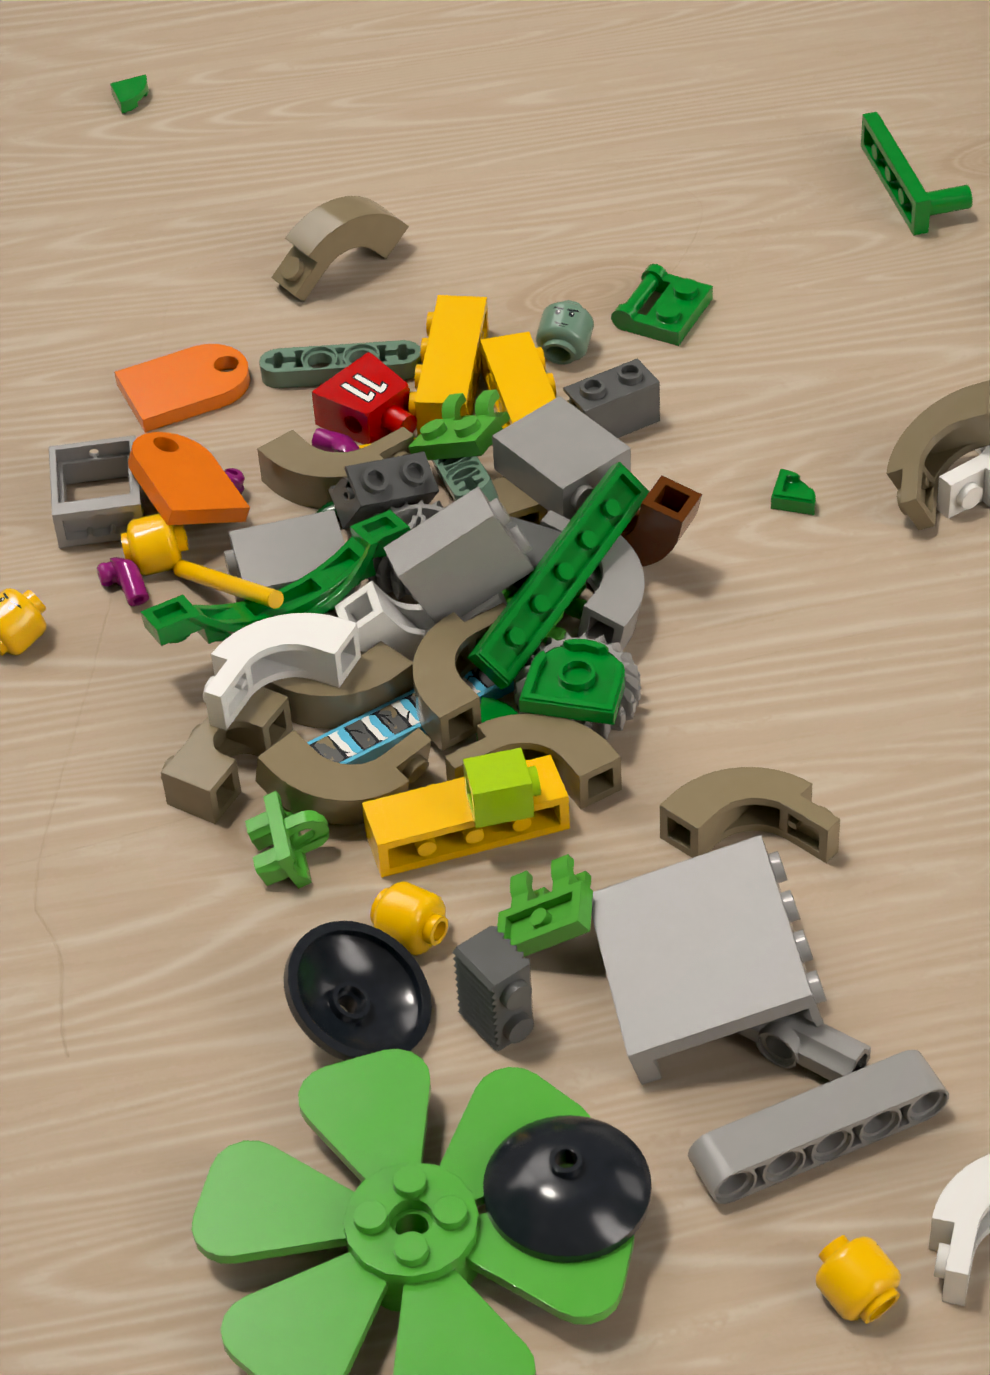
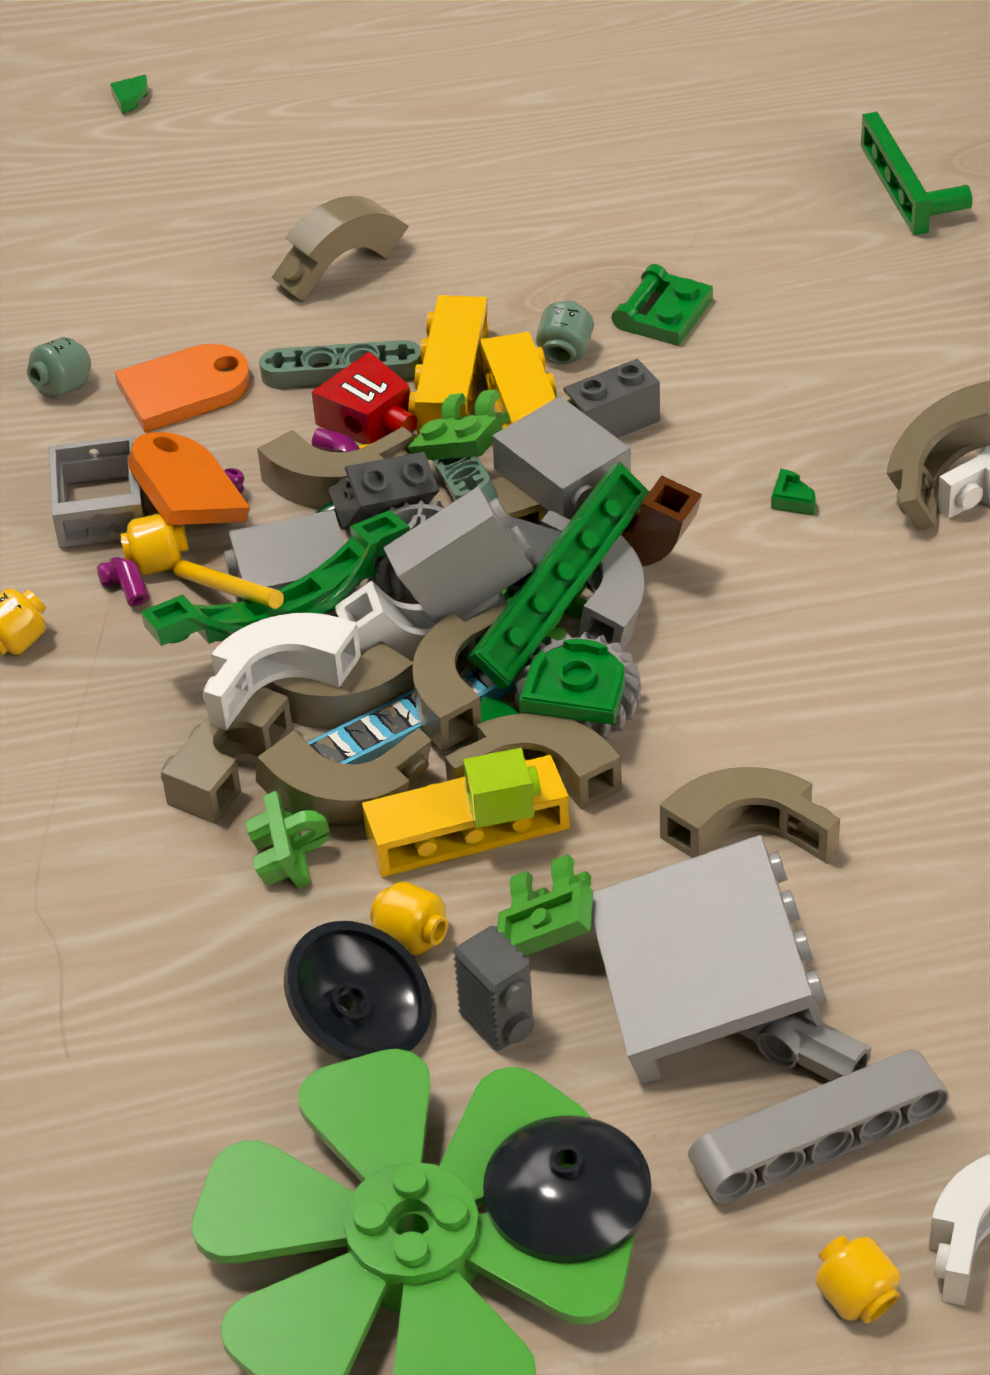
none -> sand green head [27,337,91,397]

